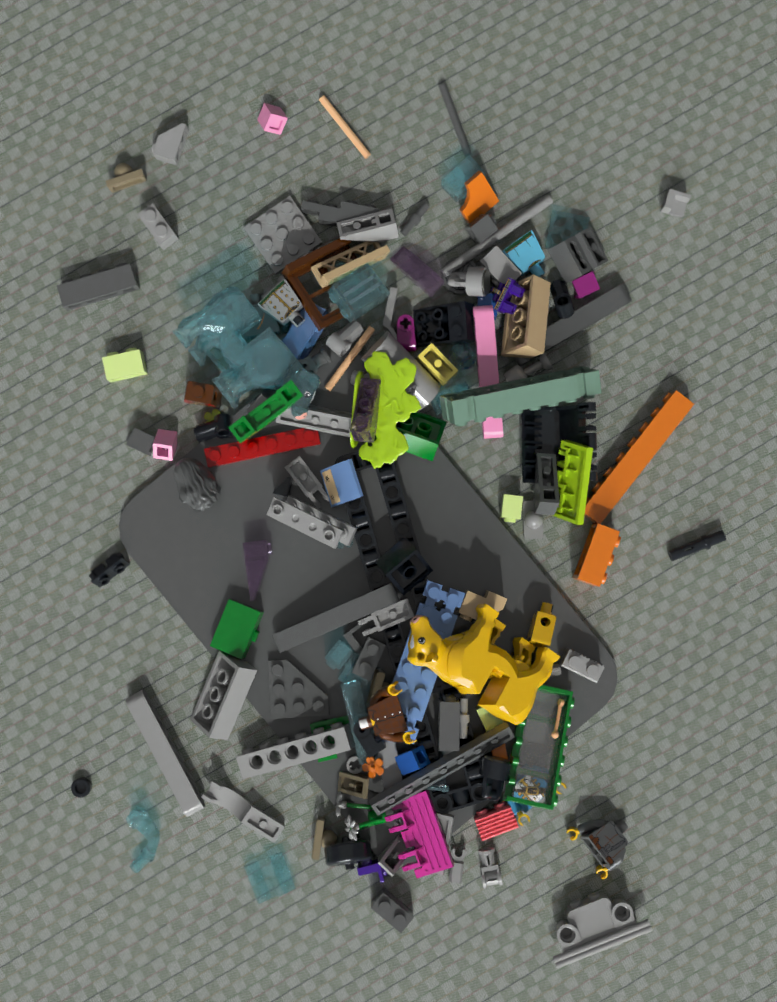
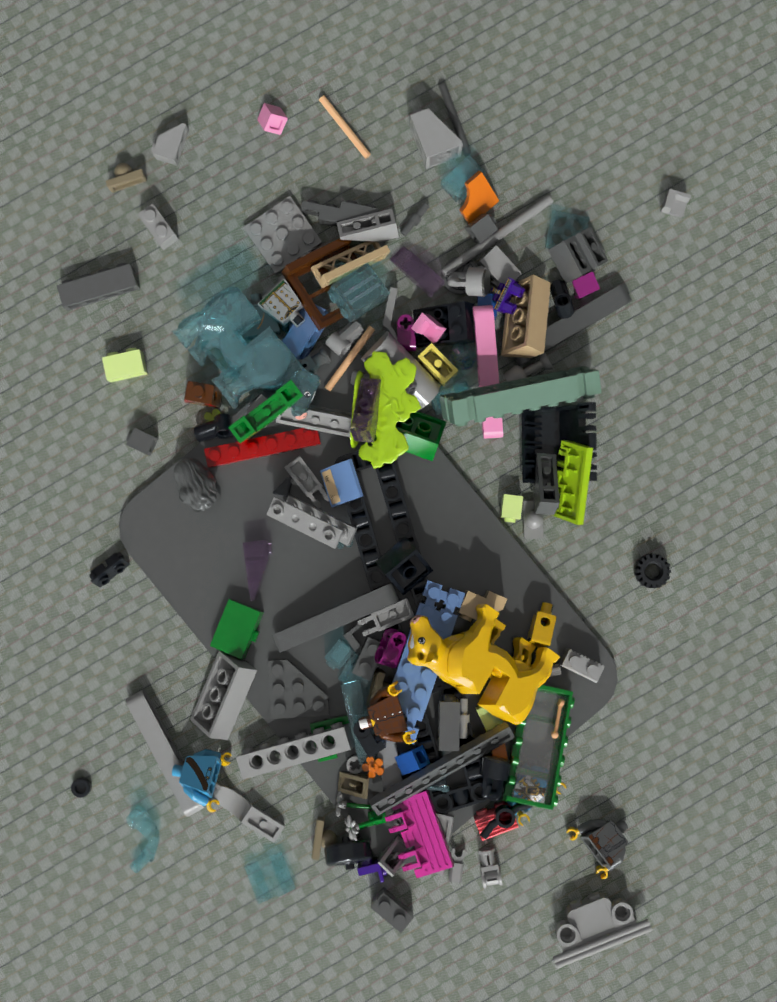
bright pink brick [153,429,177,461] -> none
medium azure torso [502,230,545,277] -> none
orange brick [572,523,621,587] -> none
orange brick [585,390,694,524] -> none
black pin [667,530,726,561] -> none
none -> dark azure torso [172,749,232,812]
none -> magenta piece [375,628,406,668]
none -> light grey slope [410,108,463,169]
none -> bright pink panel [411,313,446,343]
none -> black piece [480,800,533,839]
none -> black tyre [634,554,671,588]

